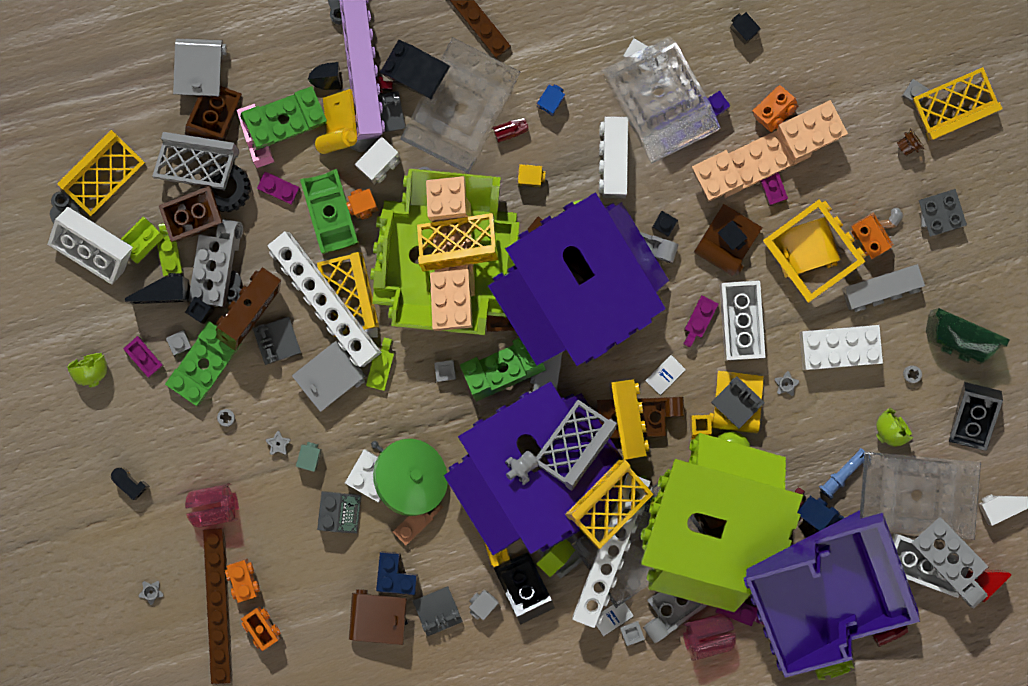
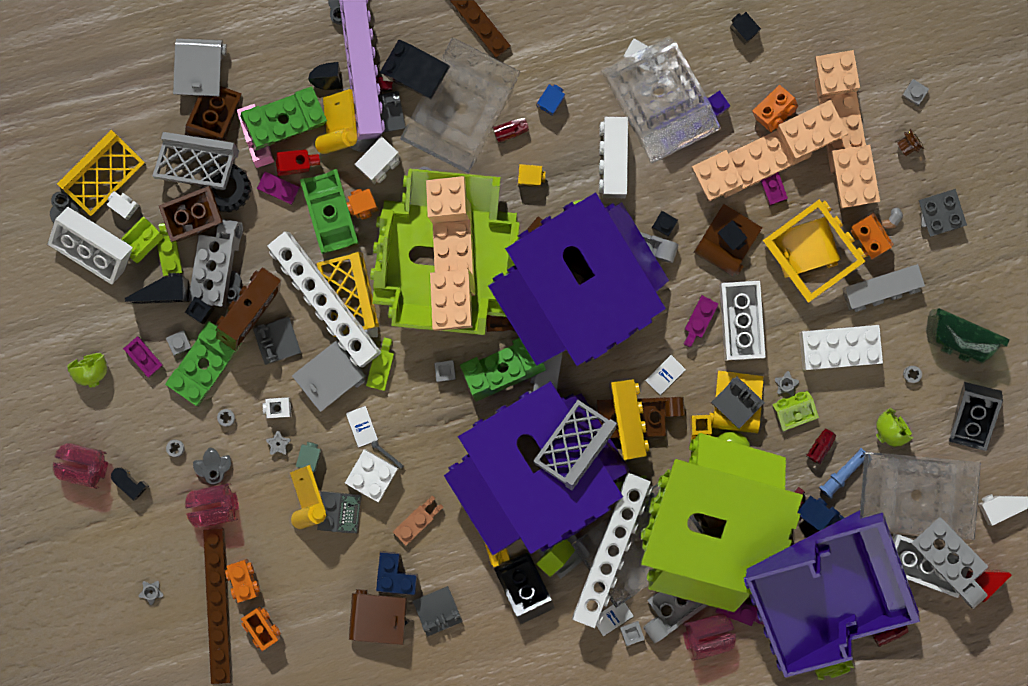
bright green dish [373,439,448,516] -> none
yellow fence [417,213,499,272] -> none
light grey brick [469,589,499,620] -> none
light grey piece [505,451,539,485] -> none
yellow fence [565,460,654,549] -> none
yellow fence [912,67,1002,140] -> none
none -> clear pink cylinder [52,443,108,489]
none -> white brick [107,191,140,220]
none -> light grey bush [166,440,185,457]
none -> dark grey plate [193,447,231,485]
none -> white brick [263,397,292,418]
none -> red torso [275,149,320,177]
none -> yellow door [290,465,326,529]
none -> white sticker [346,406,378,447]
none -> lime bracket [772,391,819,431]
none -> dark red hinge [806,429,837,465]
none -> light nougat bracket [815,50,880,208]

